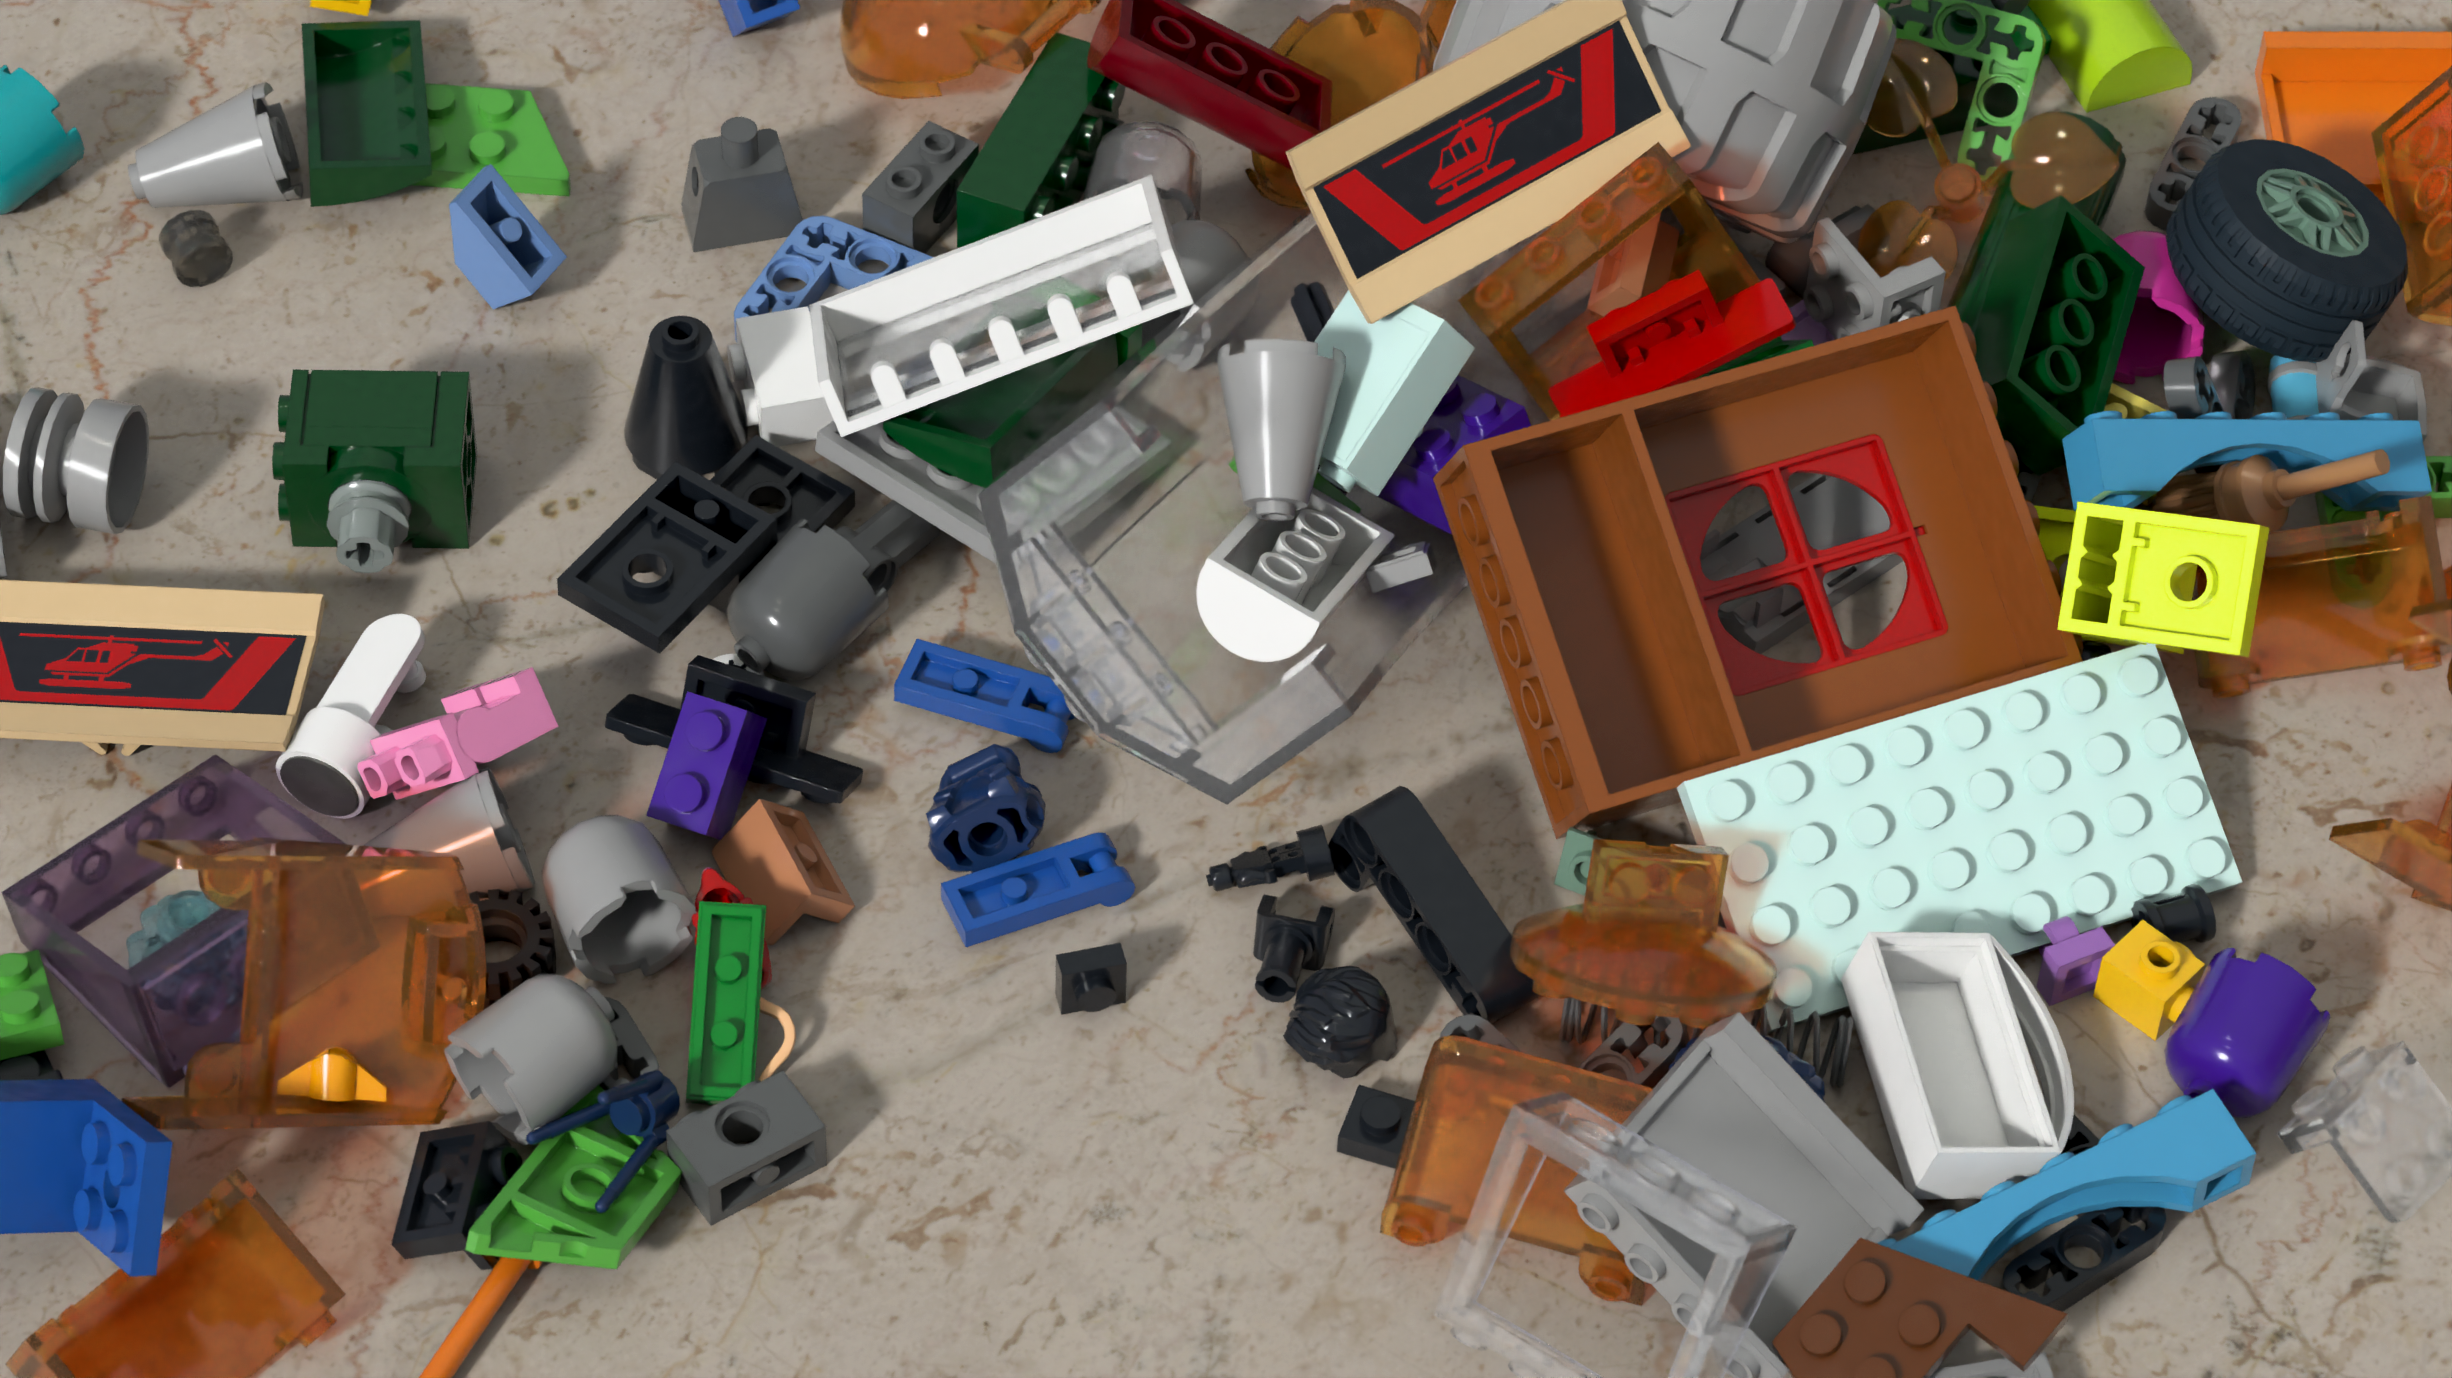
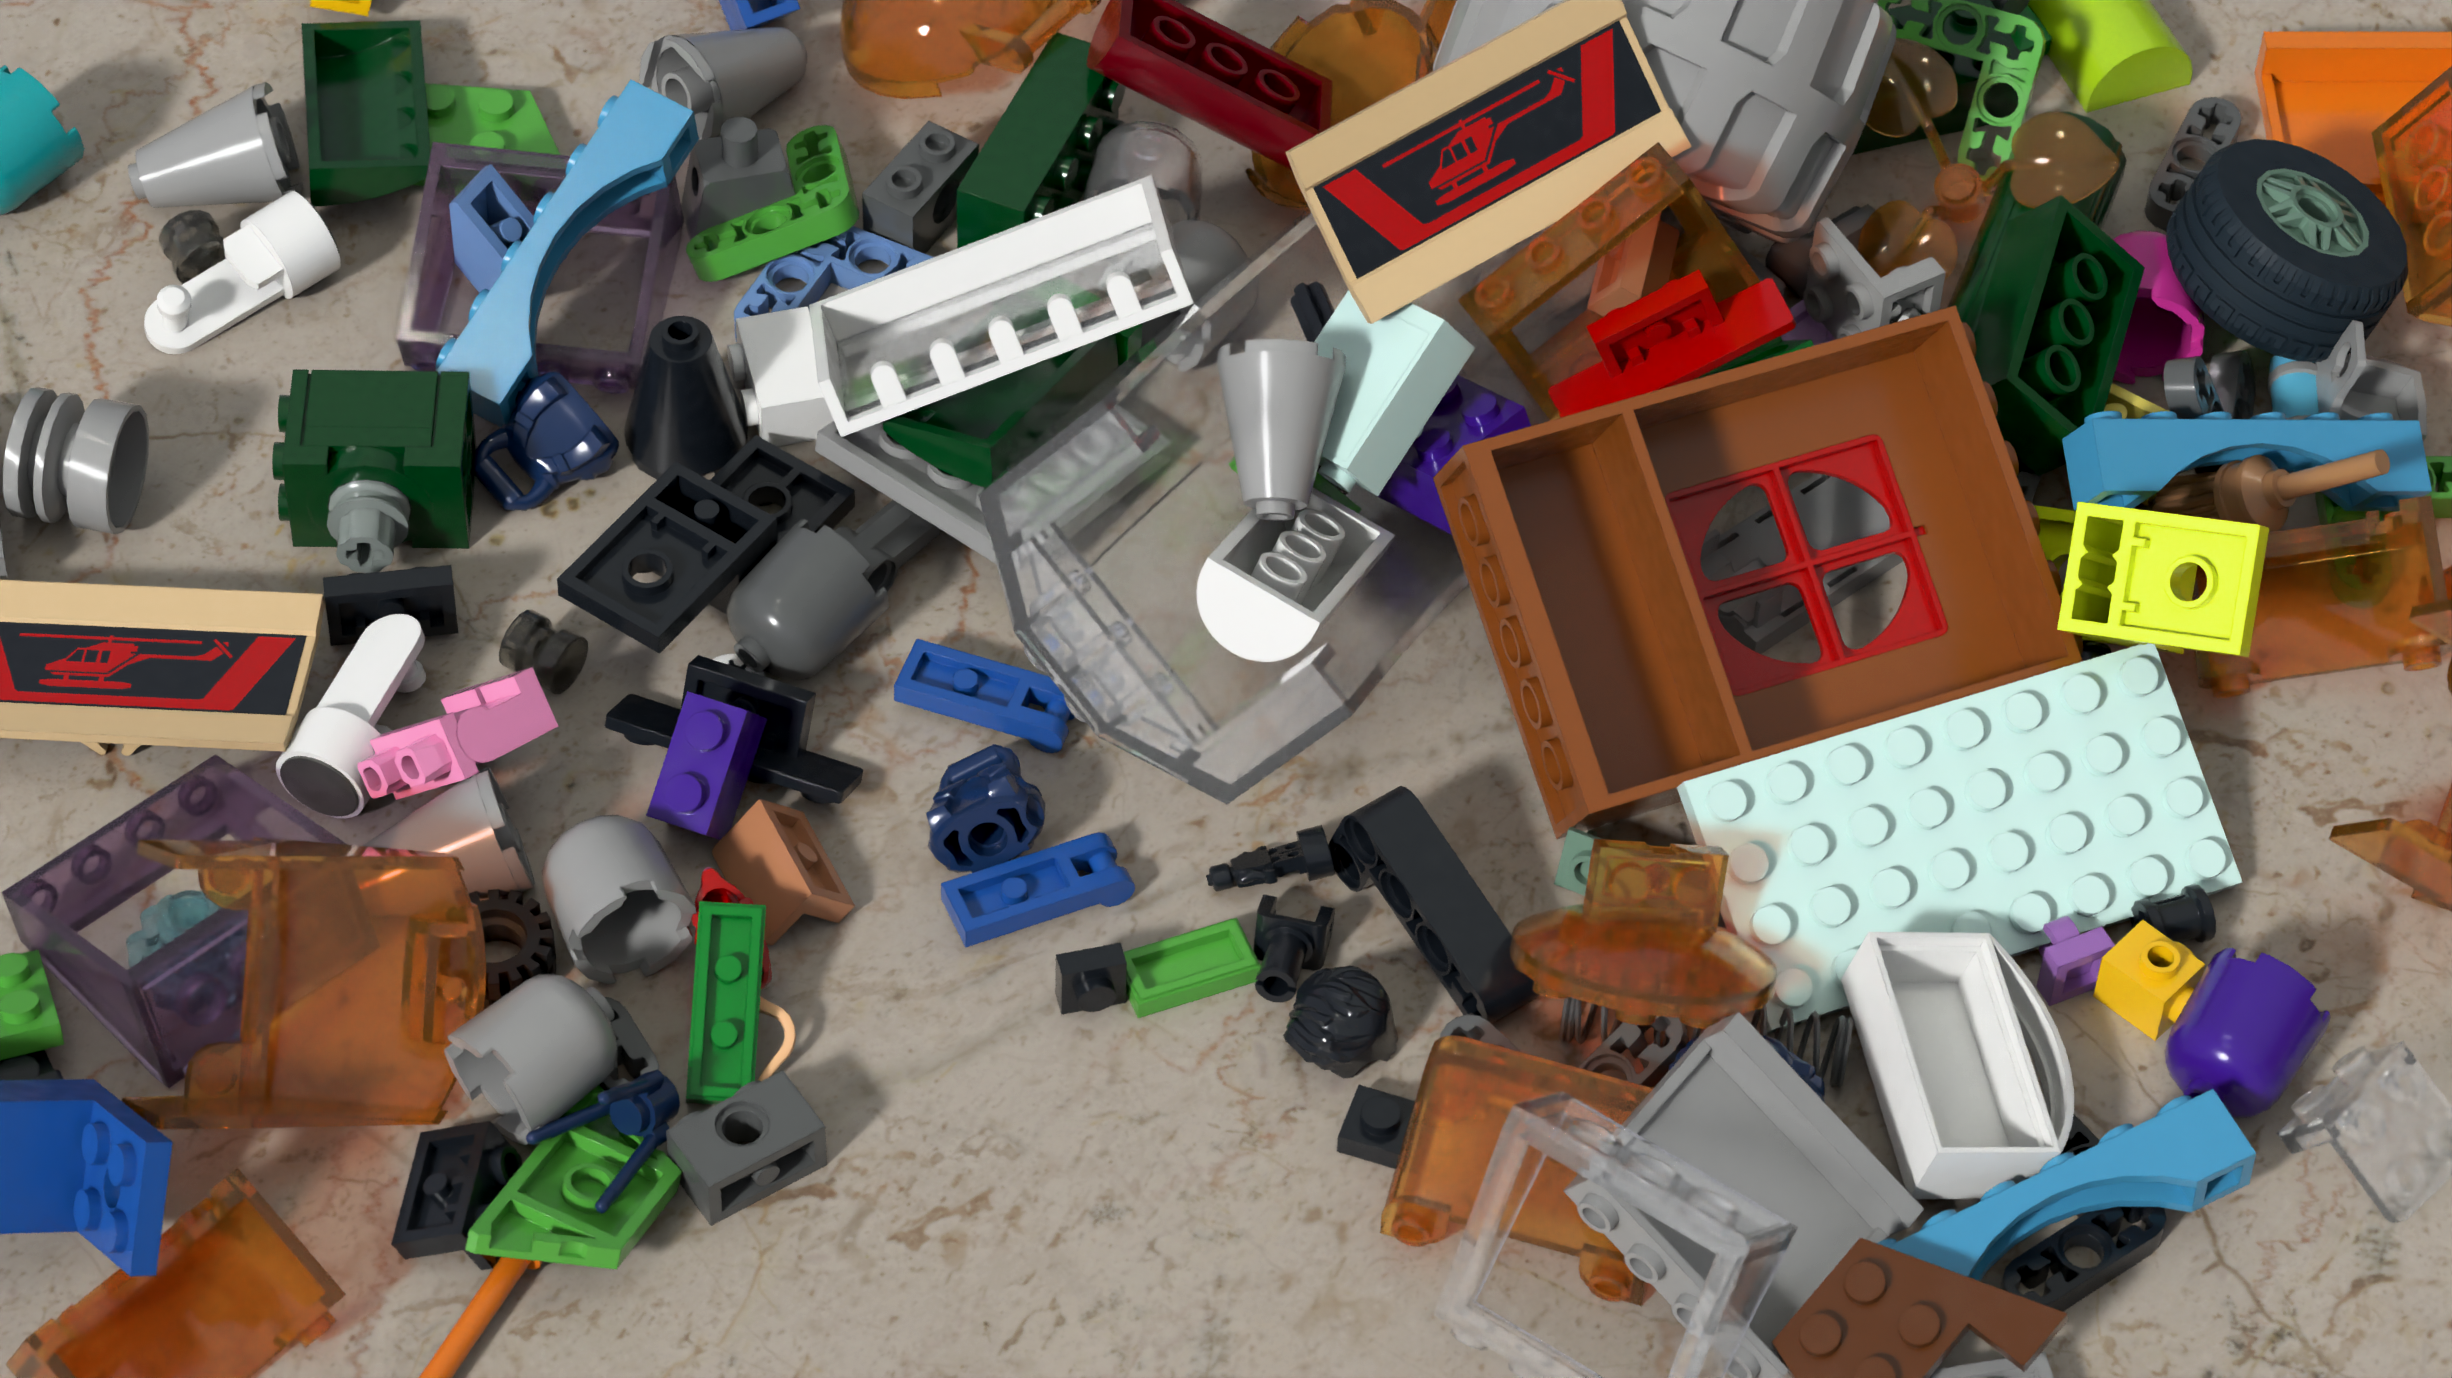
light orange piece [277,1047,387,1102] -> none
light grey tile [1366,541,1437,593] -> none
none -> white piece [144,191,341,354]
none -> black bracket [323,565,458,646]
none -> clear purple windscreen [397,142,684,394]
none -> dark azure arch [435,80,699,427]
none -> dark blue piece [472,371,619,511]
none -> clear smoke wheel [499,610,588,694]
none -> light grey cone [639,27,807,140]
none -> bright green beam [686,125,860,282]
none -> bright green tile [1124,917,1261,1018]

